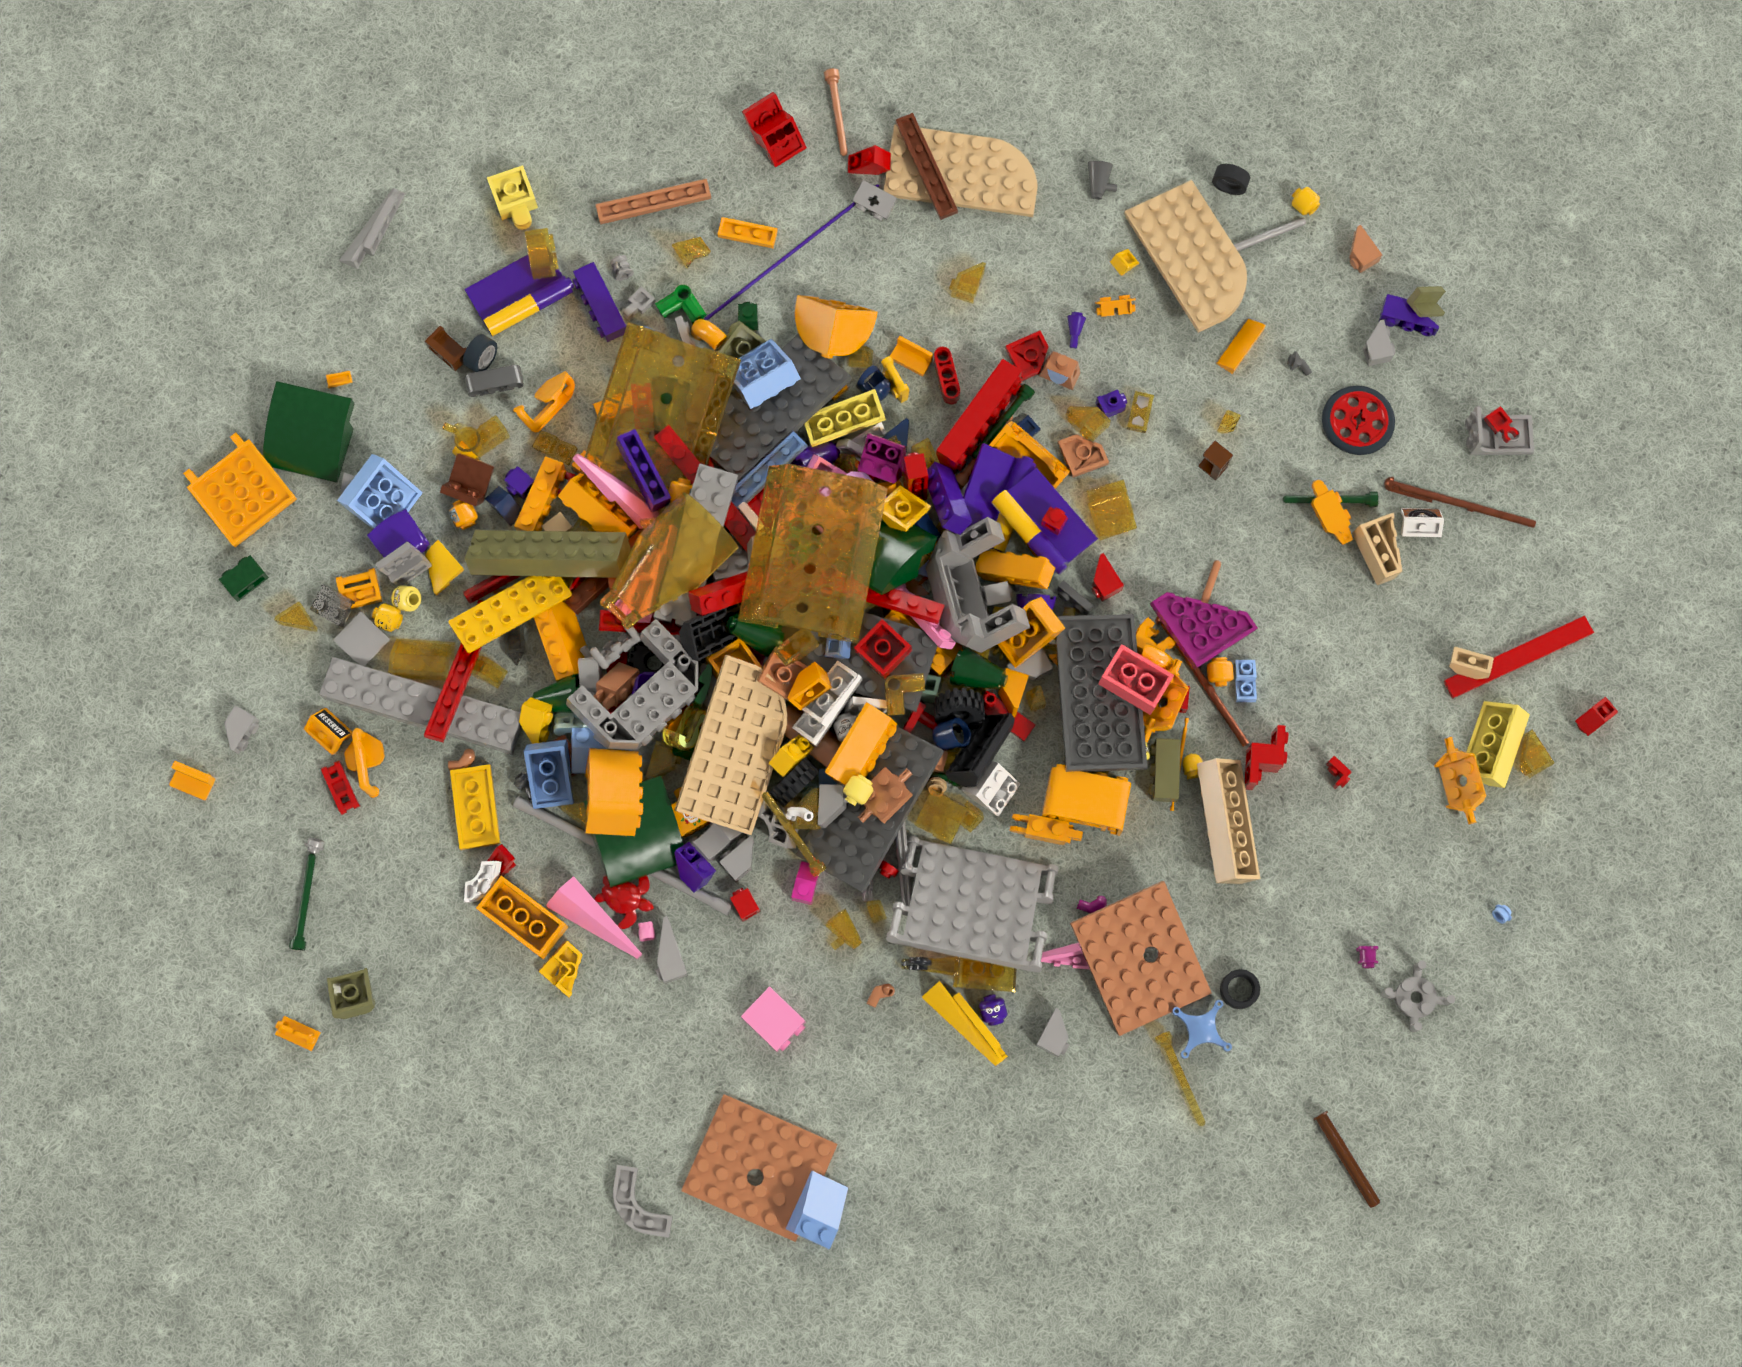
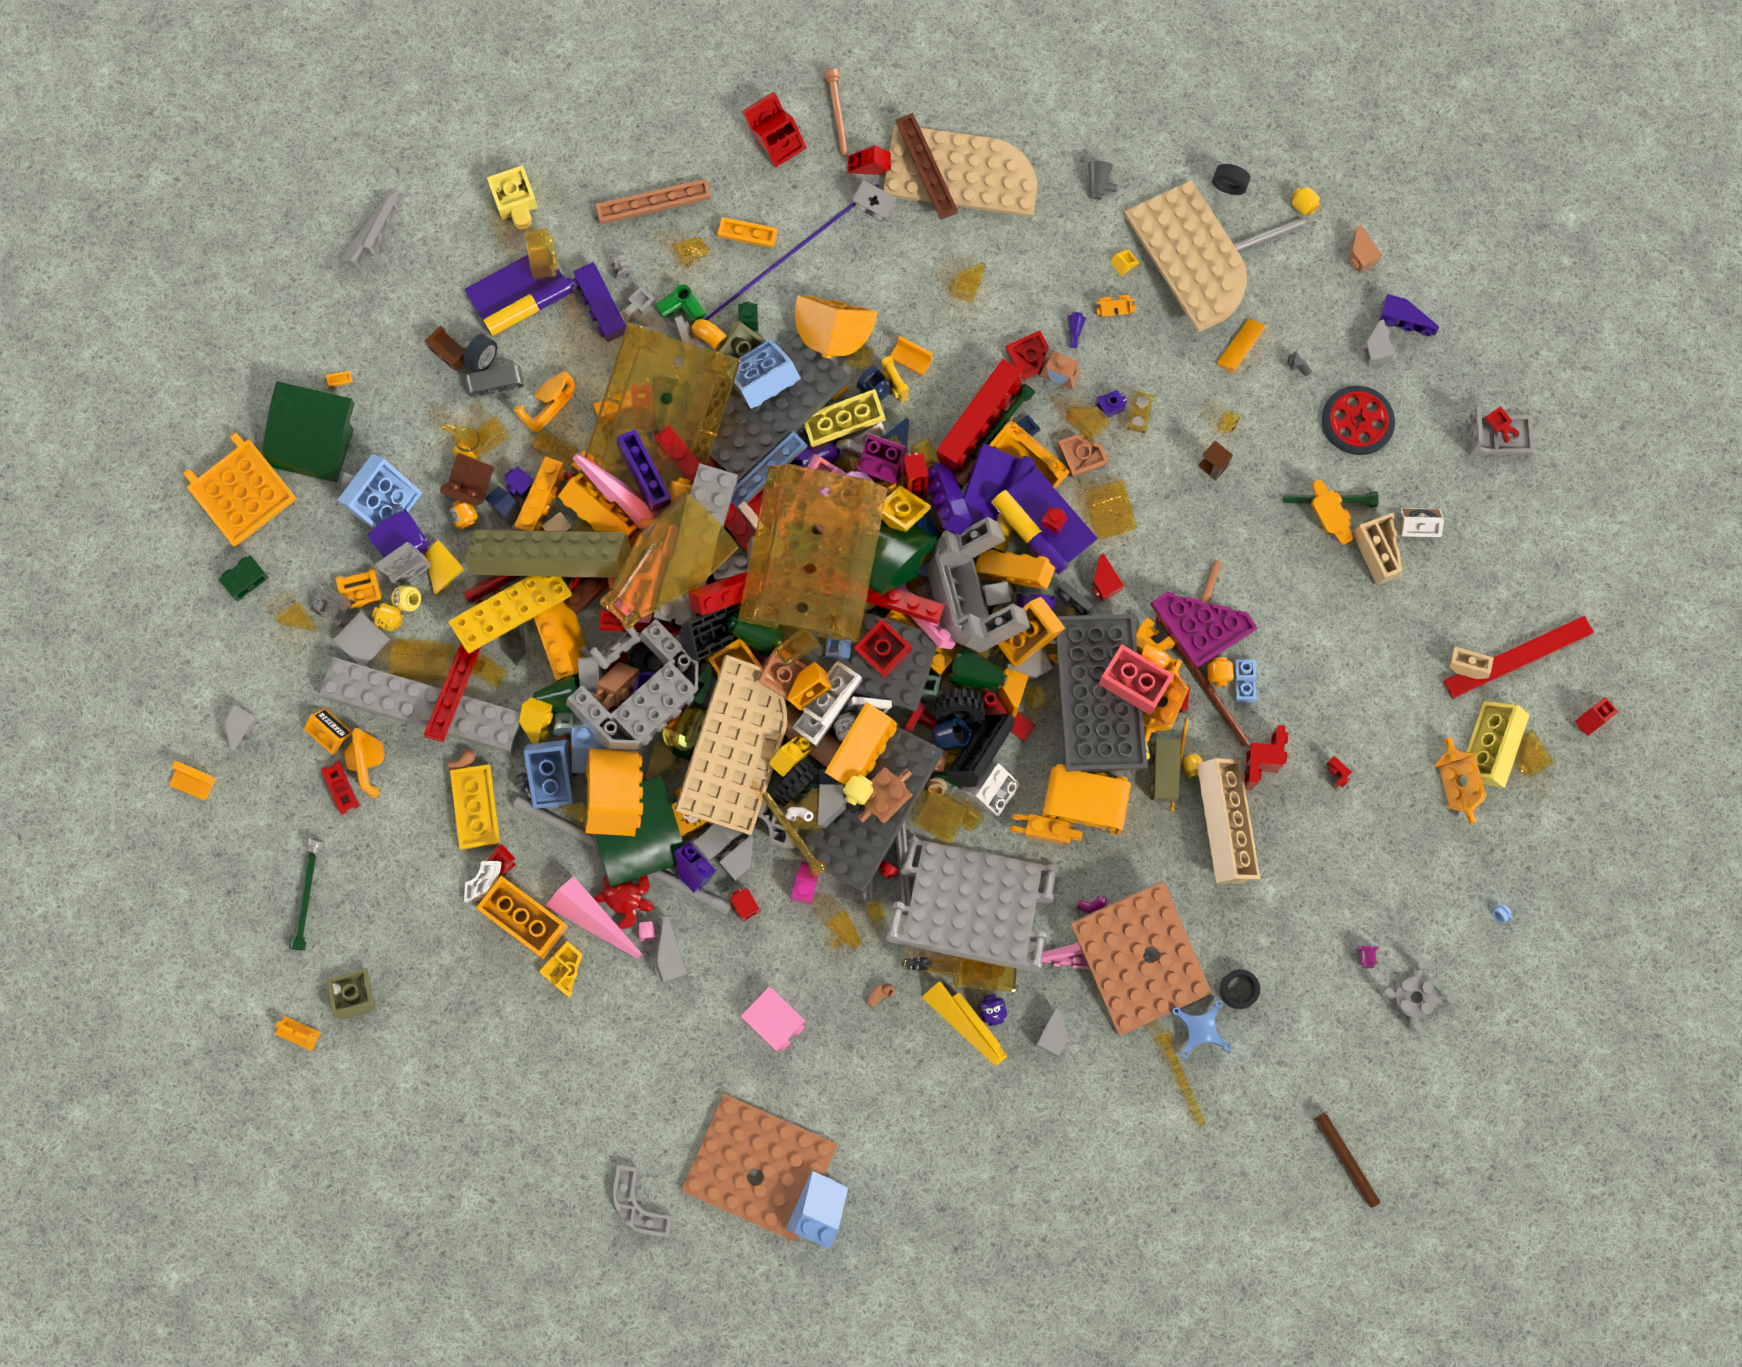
clear yellow piece [884,673,925,716] -> none
red beam [934,346,960,405] -> none
copper bar [1384,477,1536,528] -> none
olive panel [1407,286,1446,317] -> none

